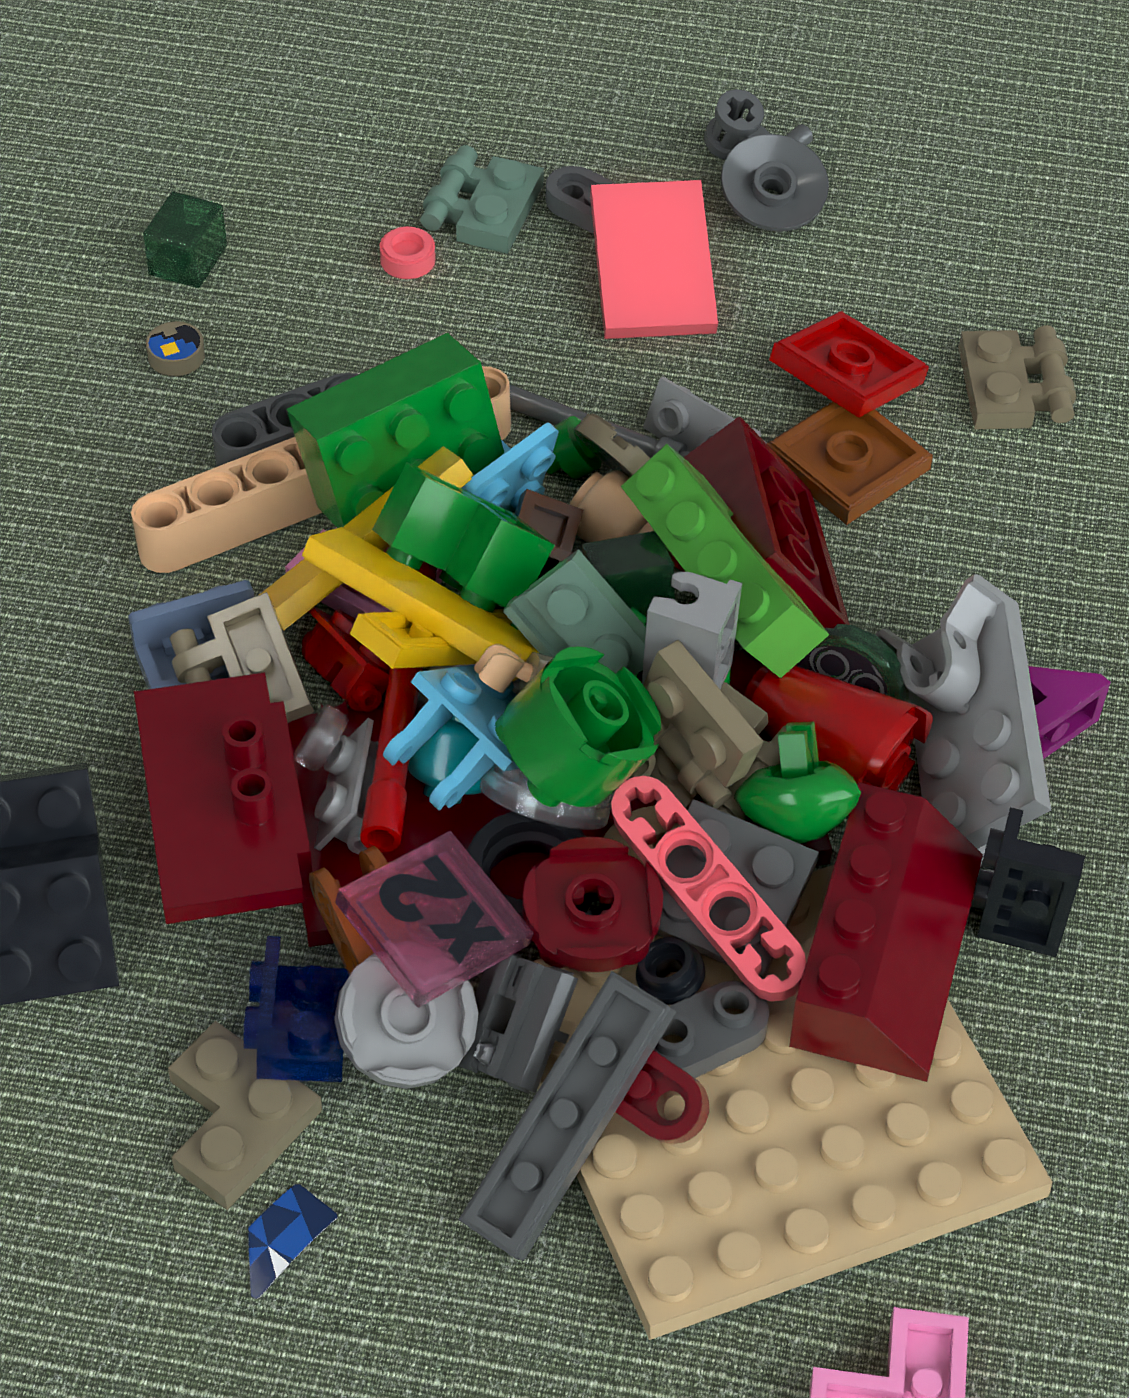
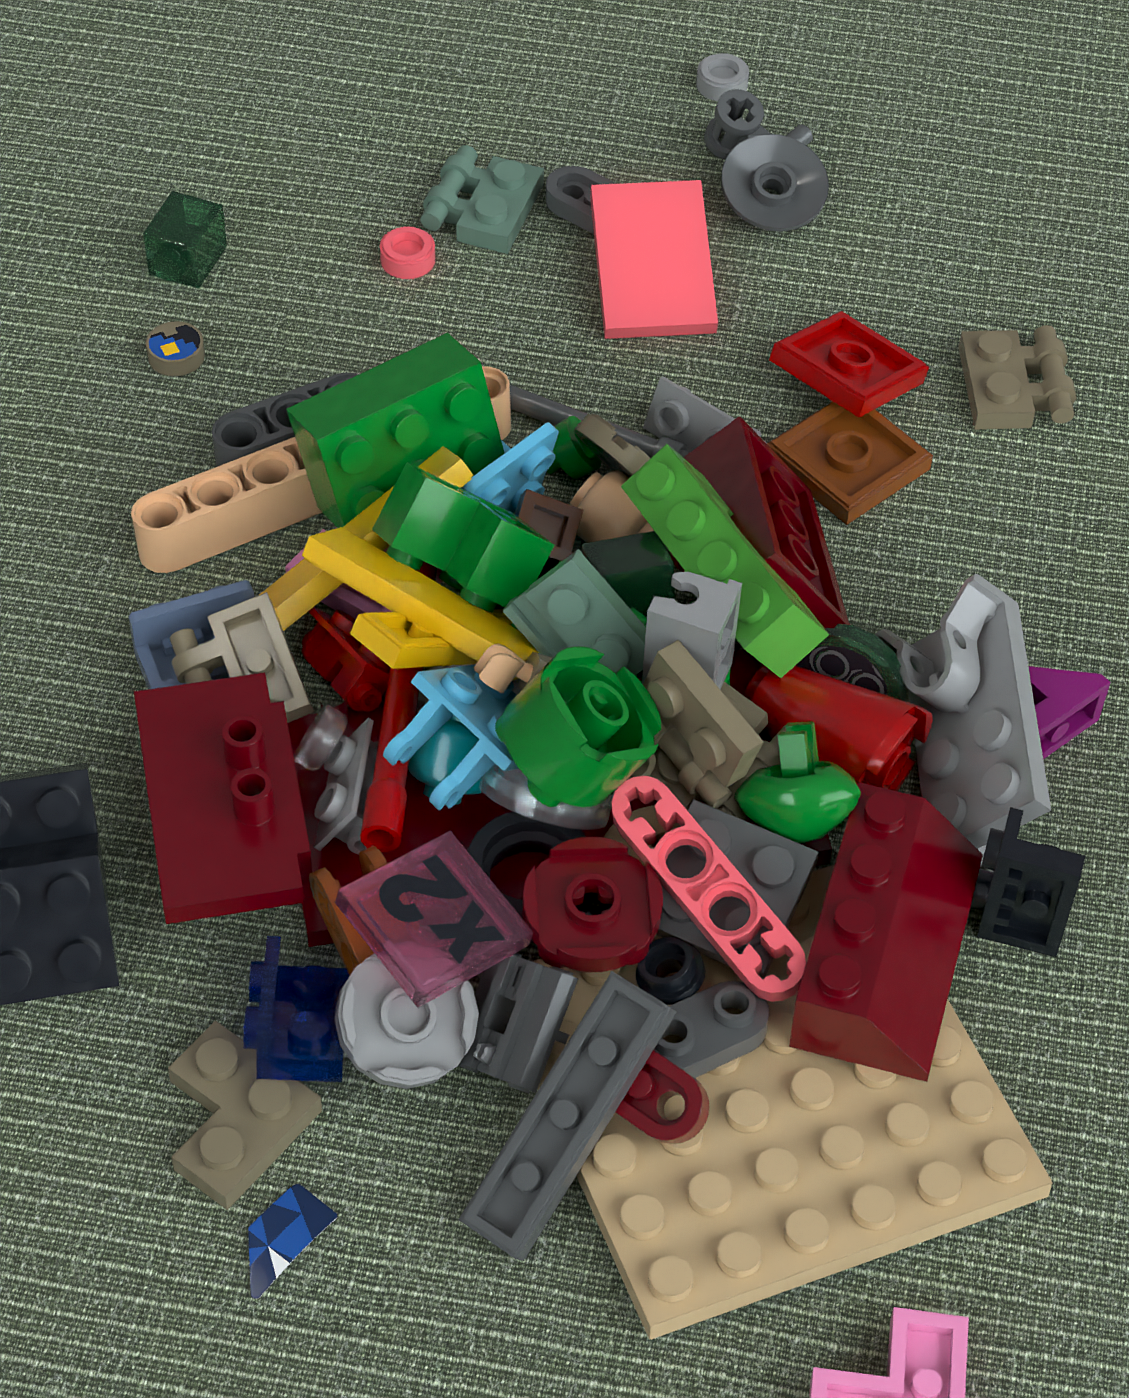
none -> light grey tile [696,53,749,101]

